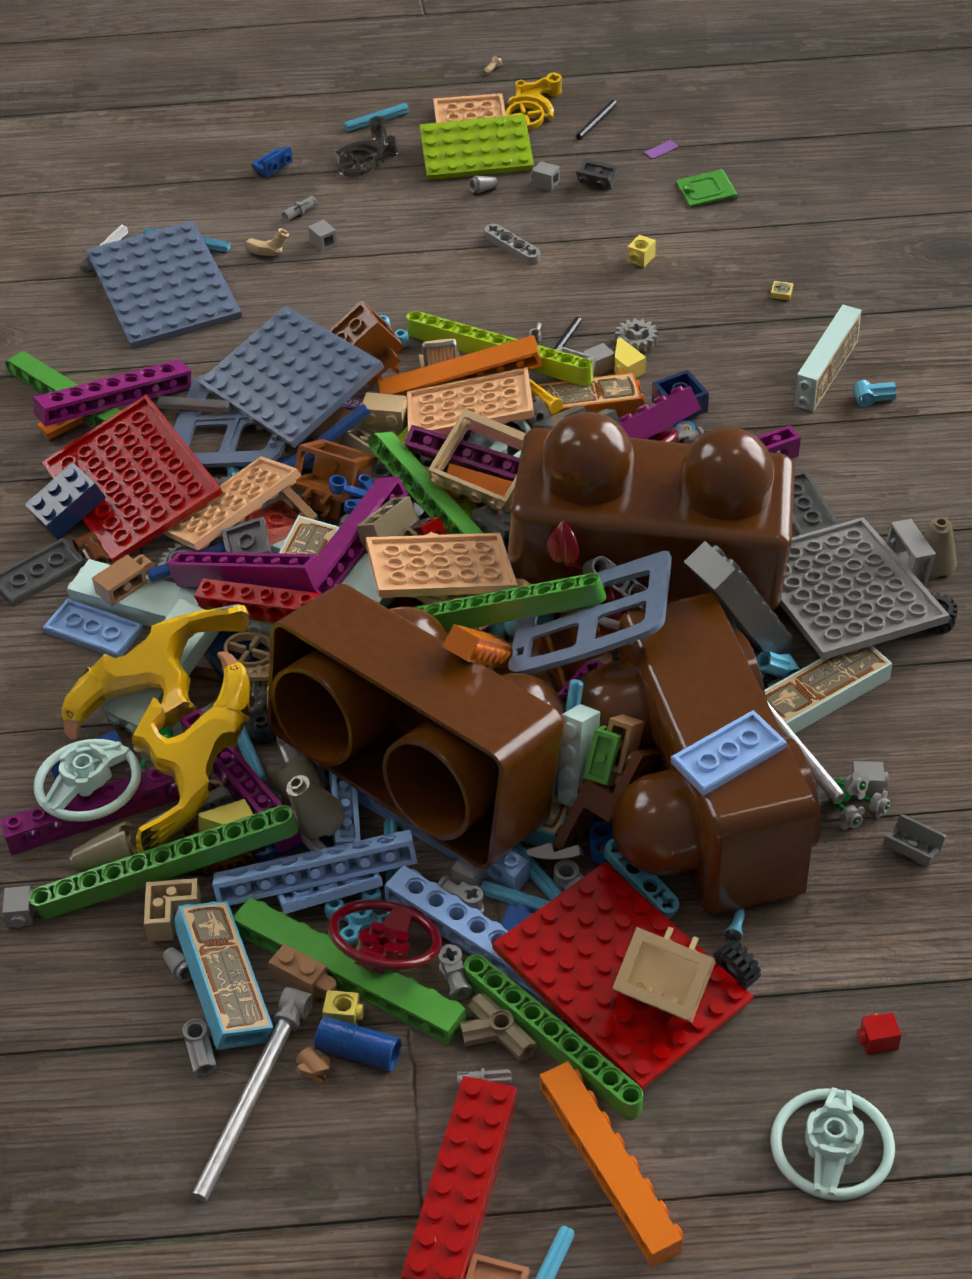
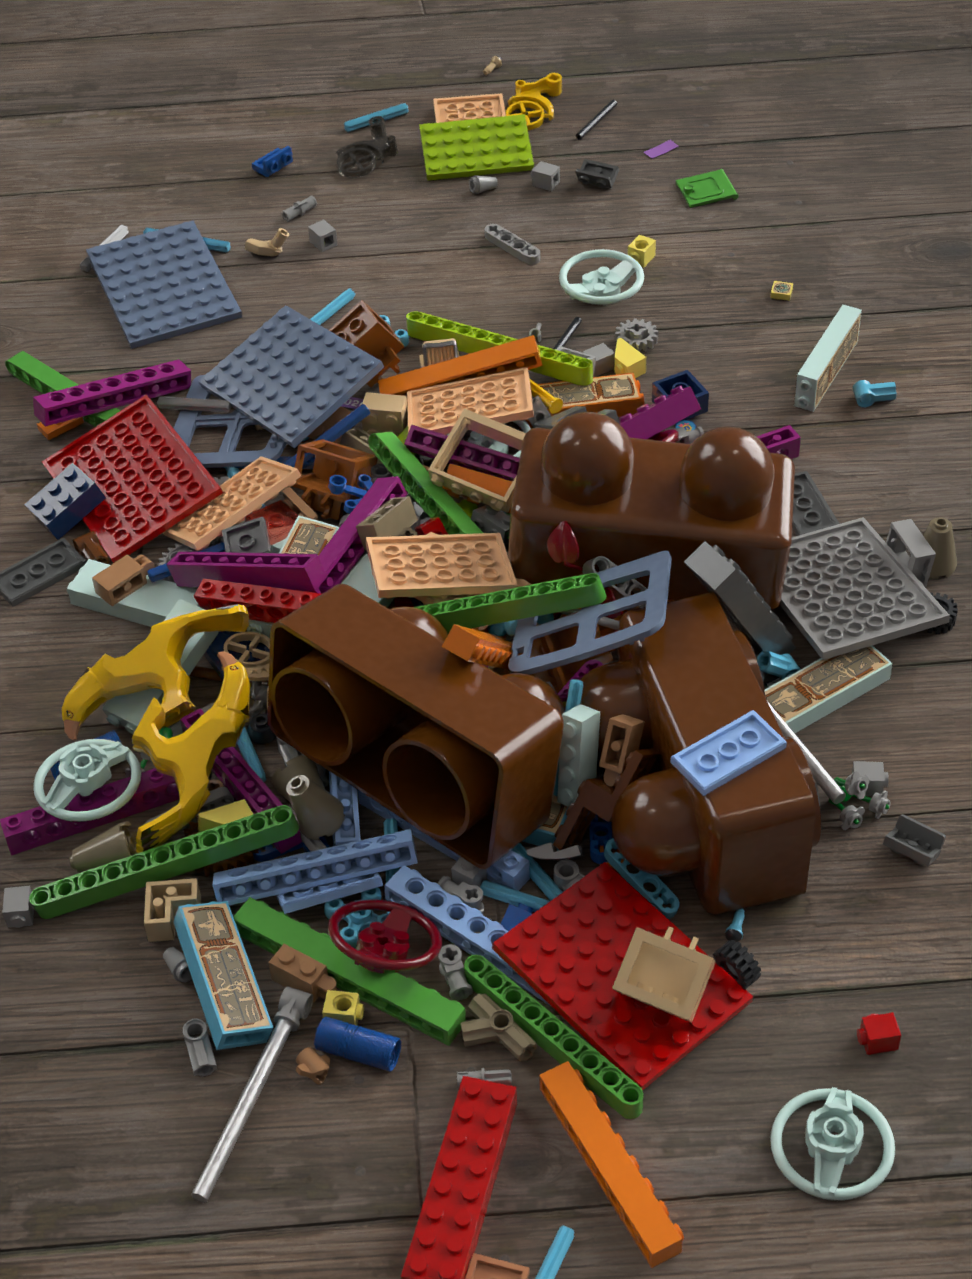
light blue tile [42,598,144,658] -> none
bright green panel [583,725,621,785] -> none
none -> medium azure axle [310,288,355,325]
none -> light aqua piece [559,249,644,305]

